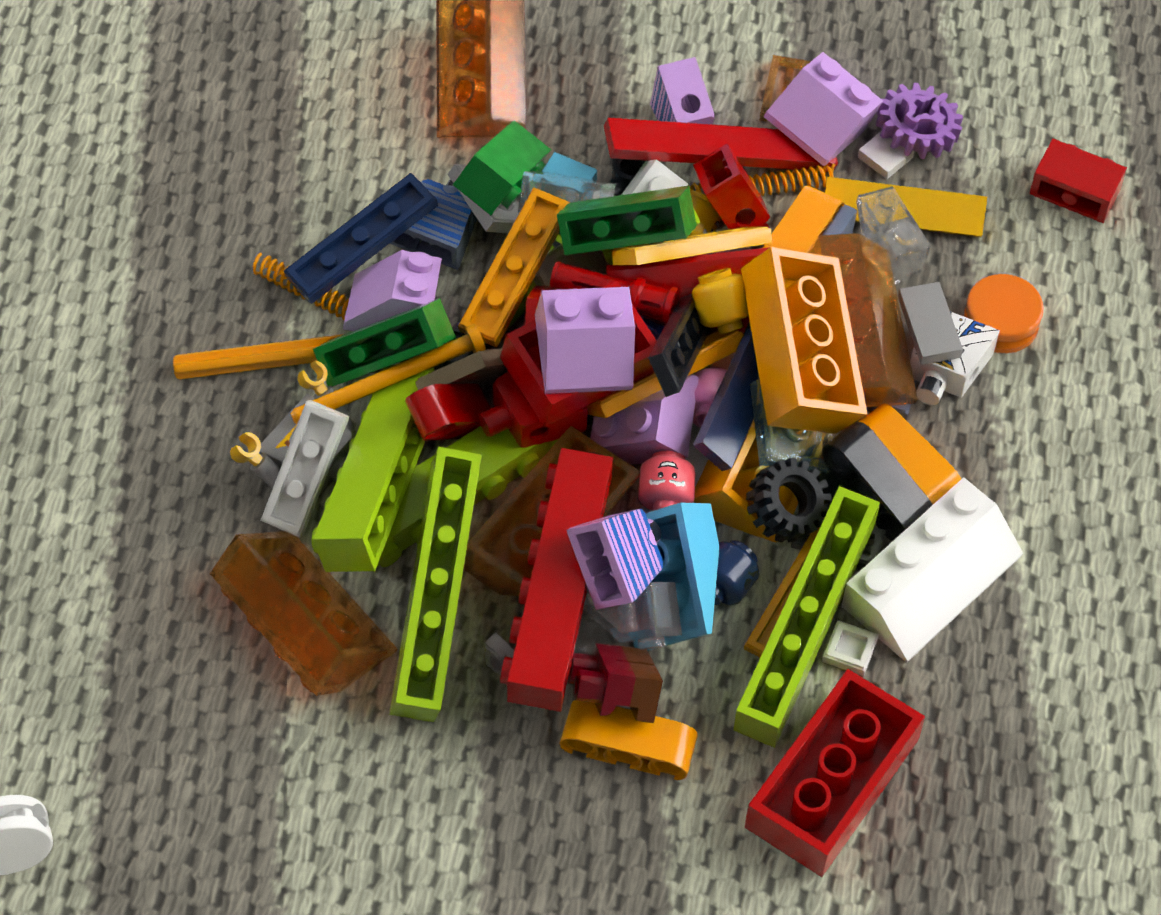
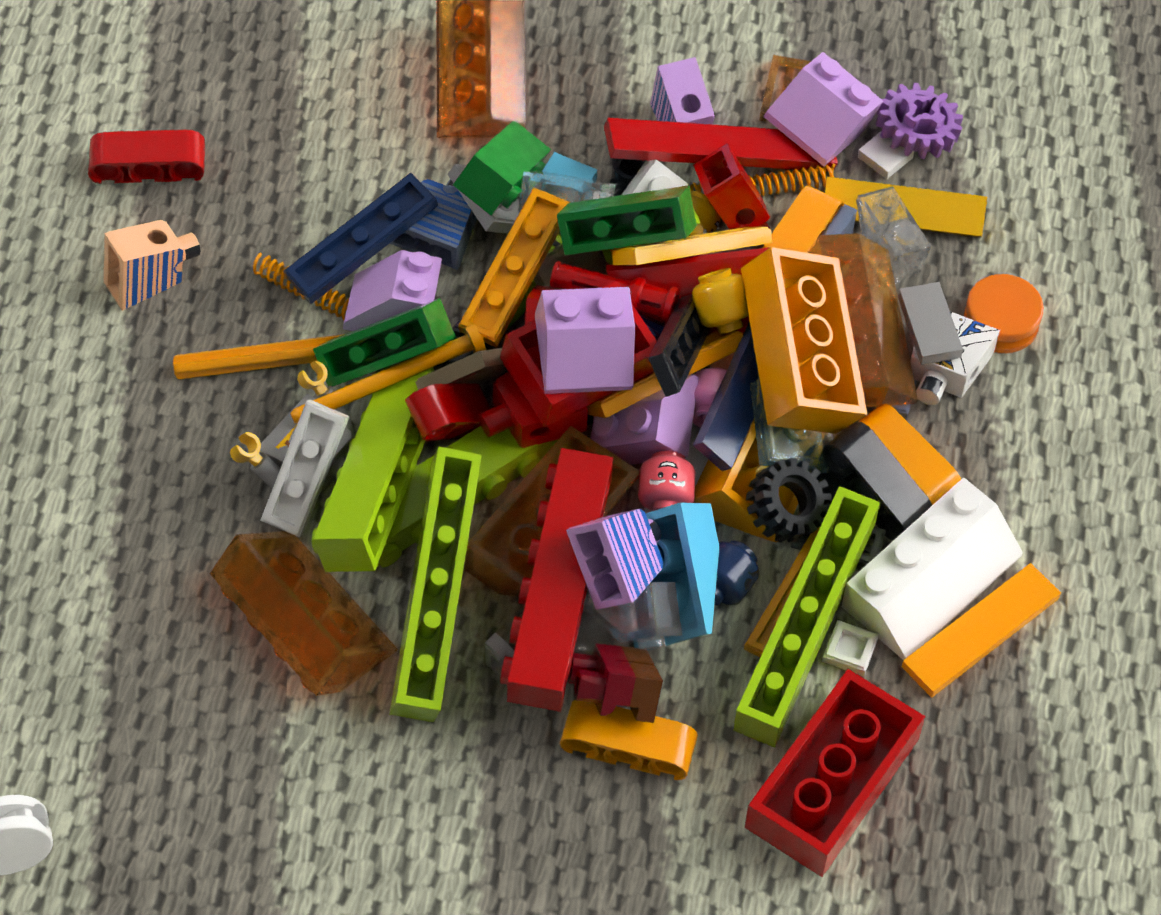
red brick [1029,138,1127,224] -> none
none -> red beam [88,129,205,184]
none -> light nougat torso [104,220,201,311]
none -> light orange tile [901,563,1061,698]

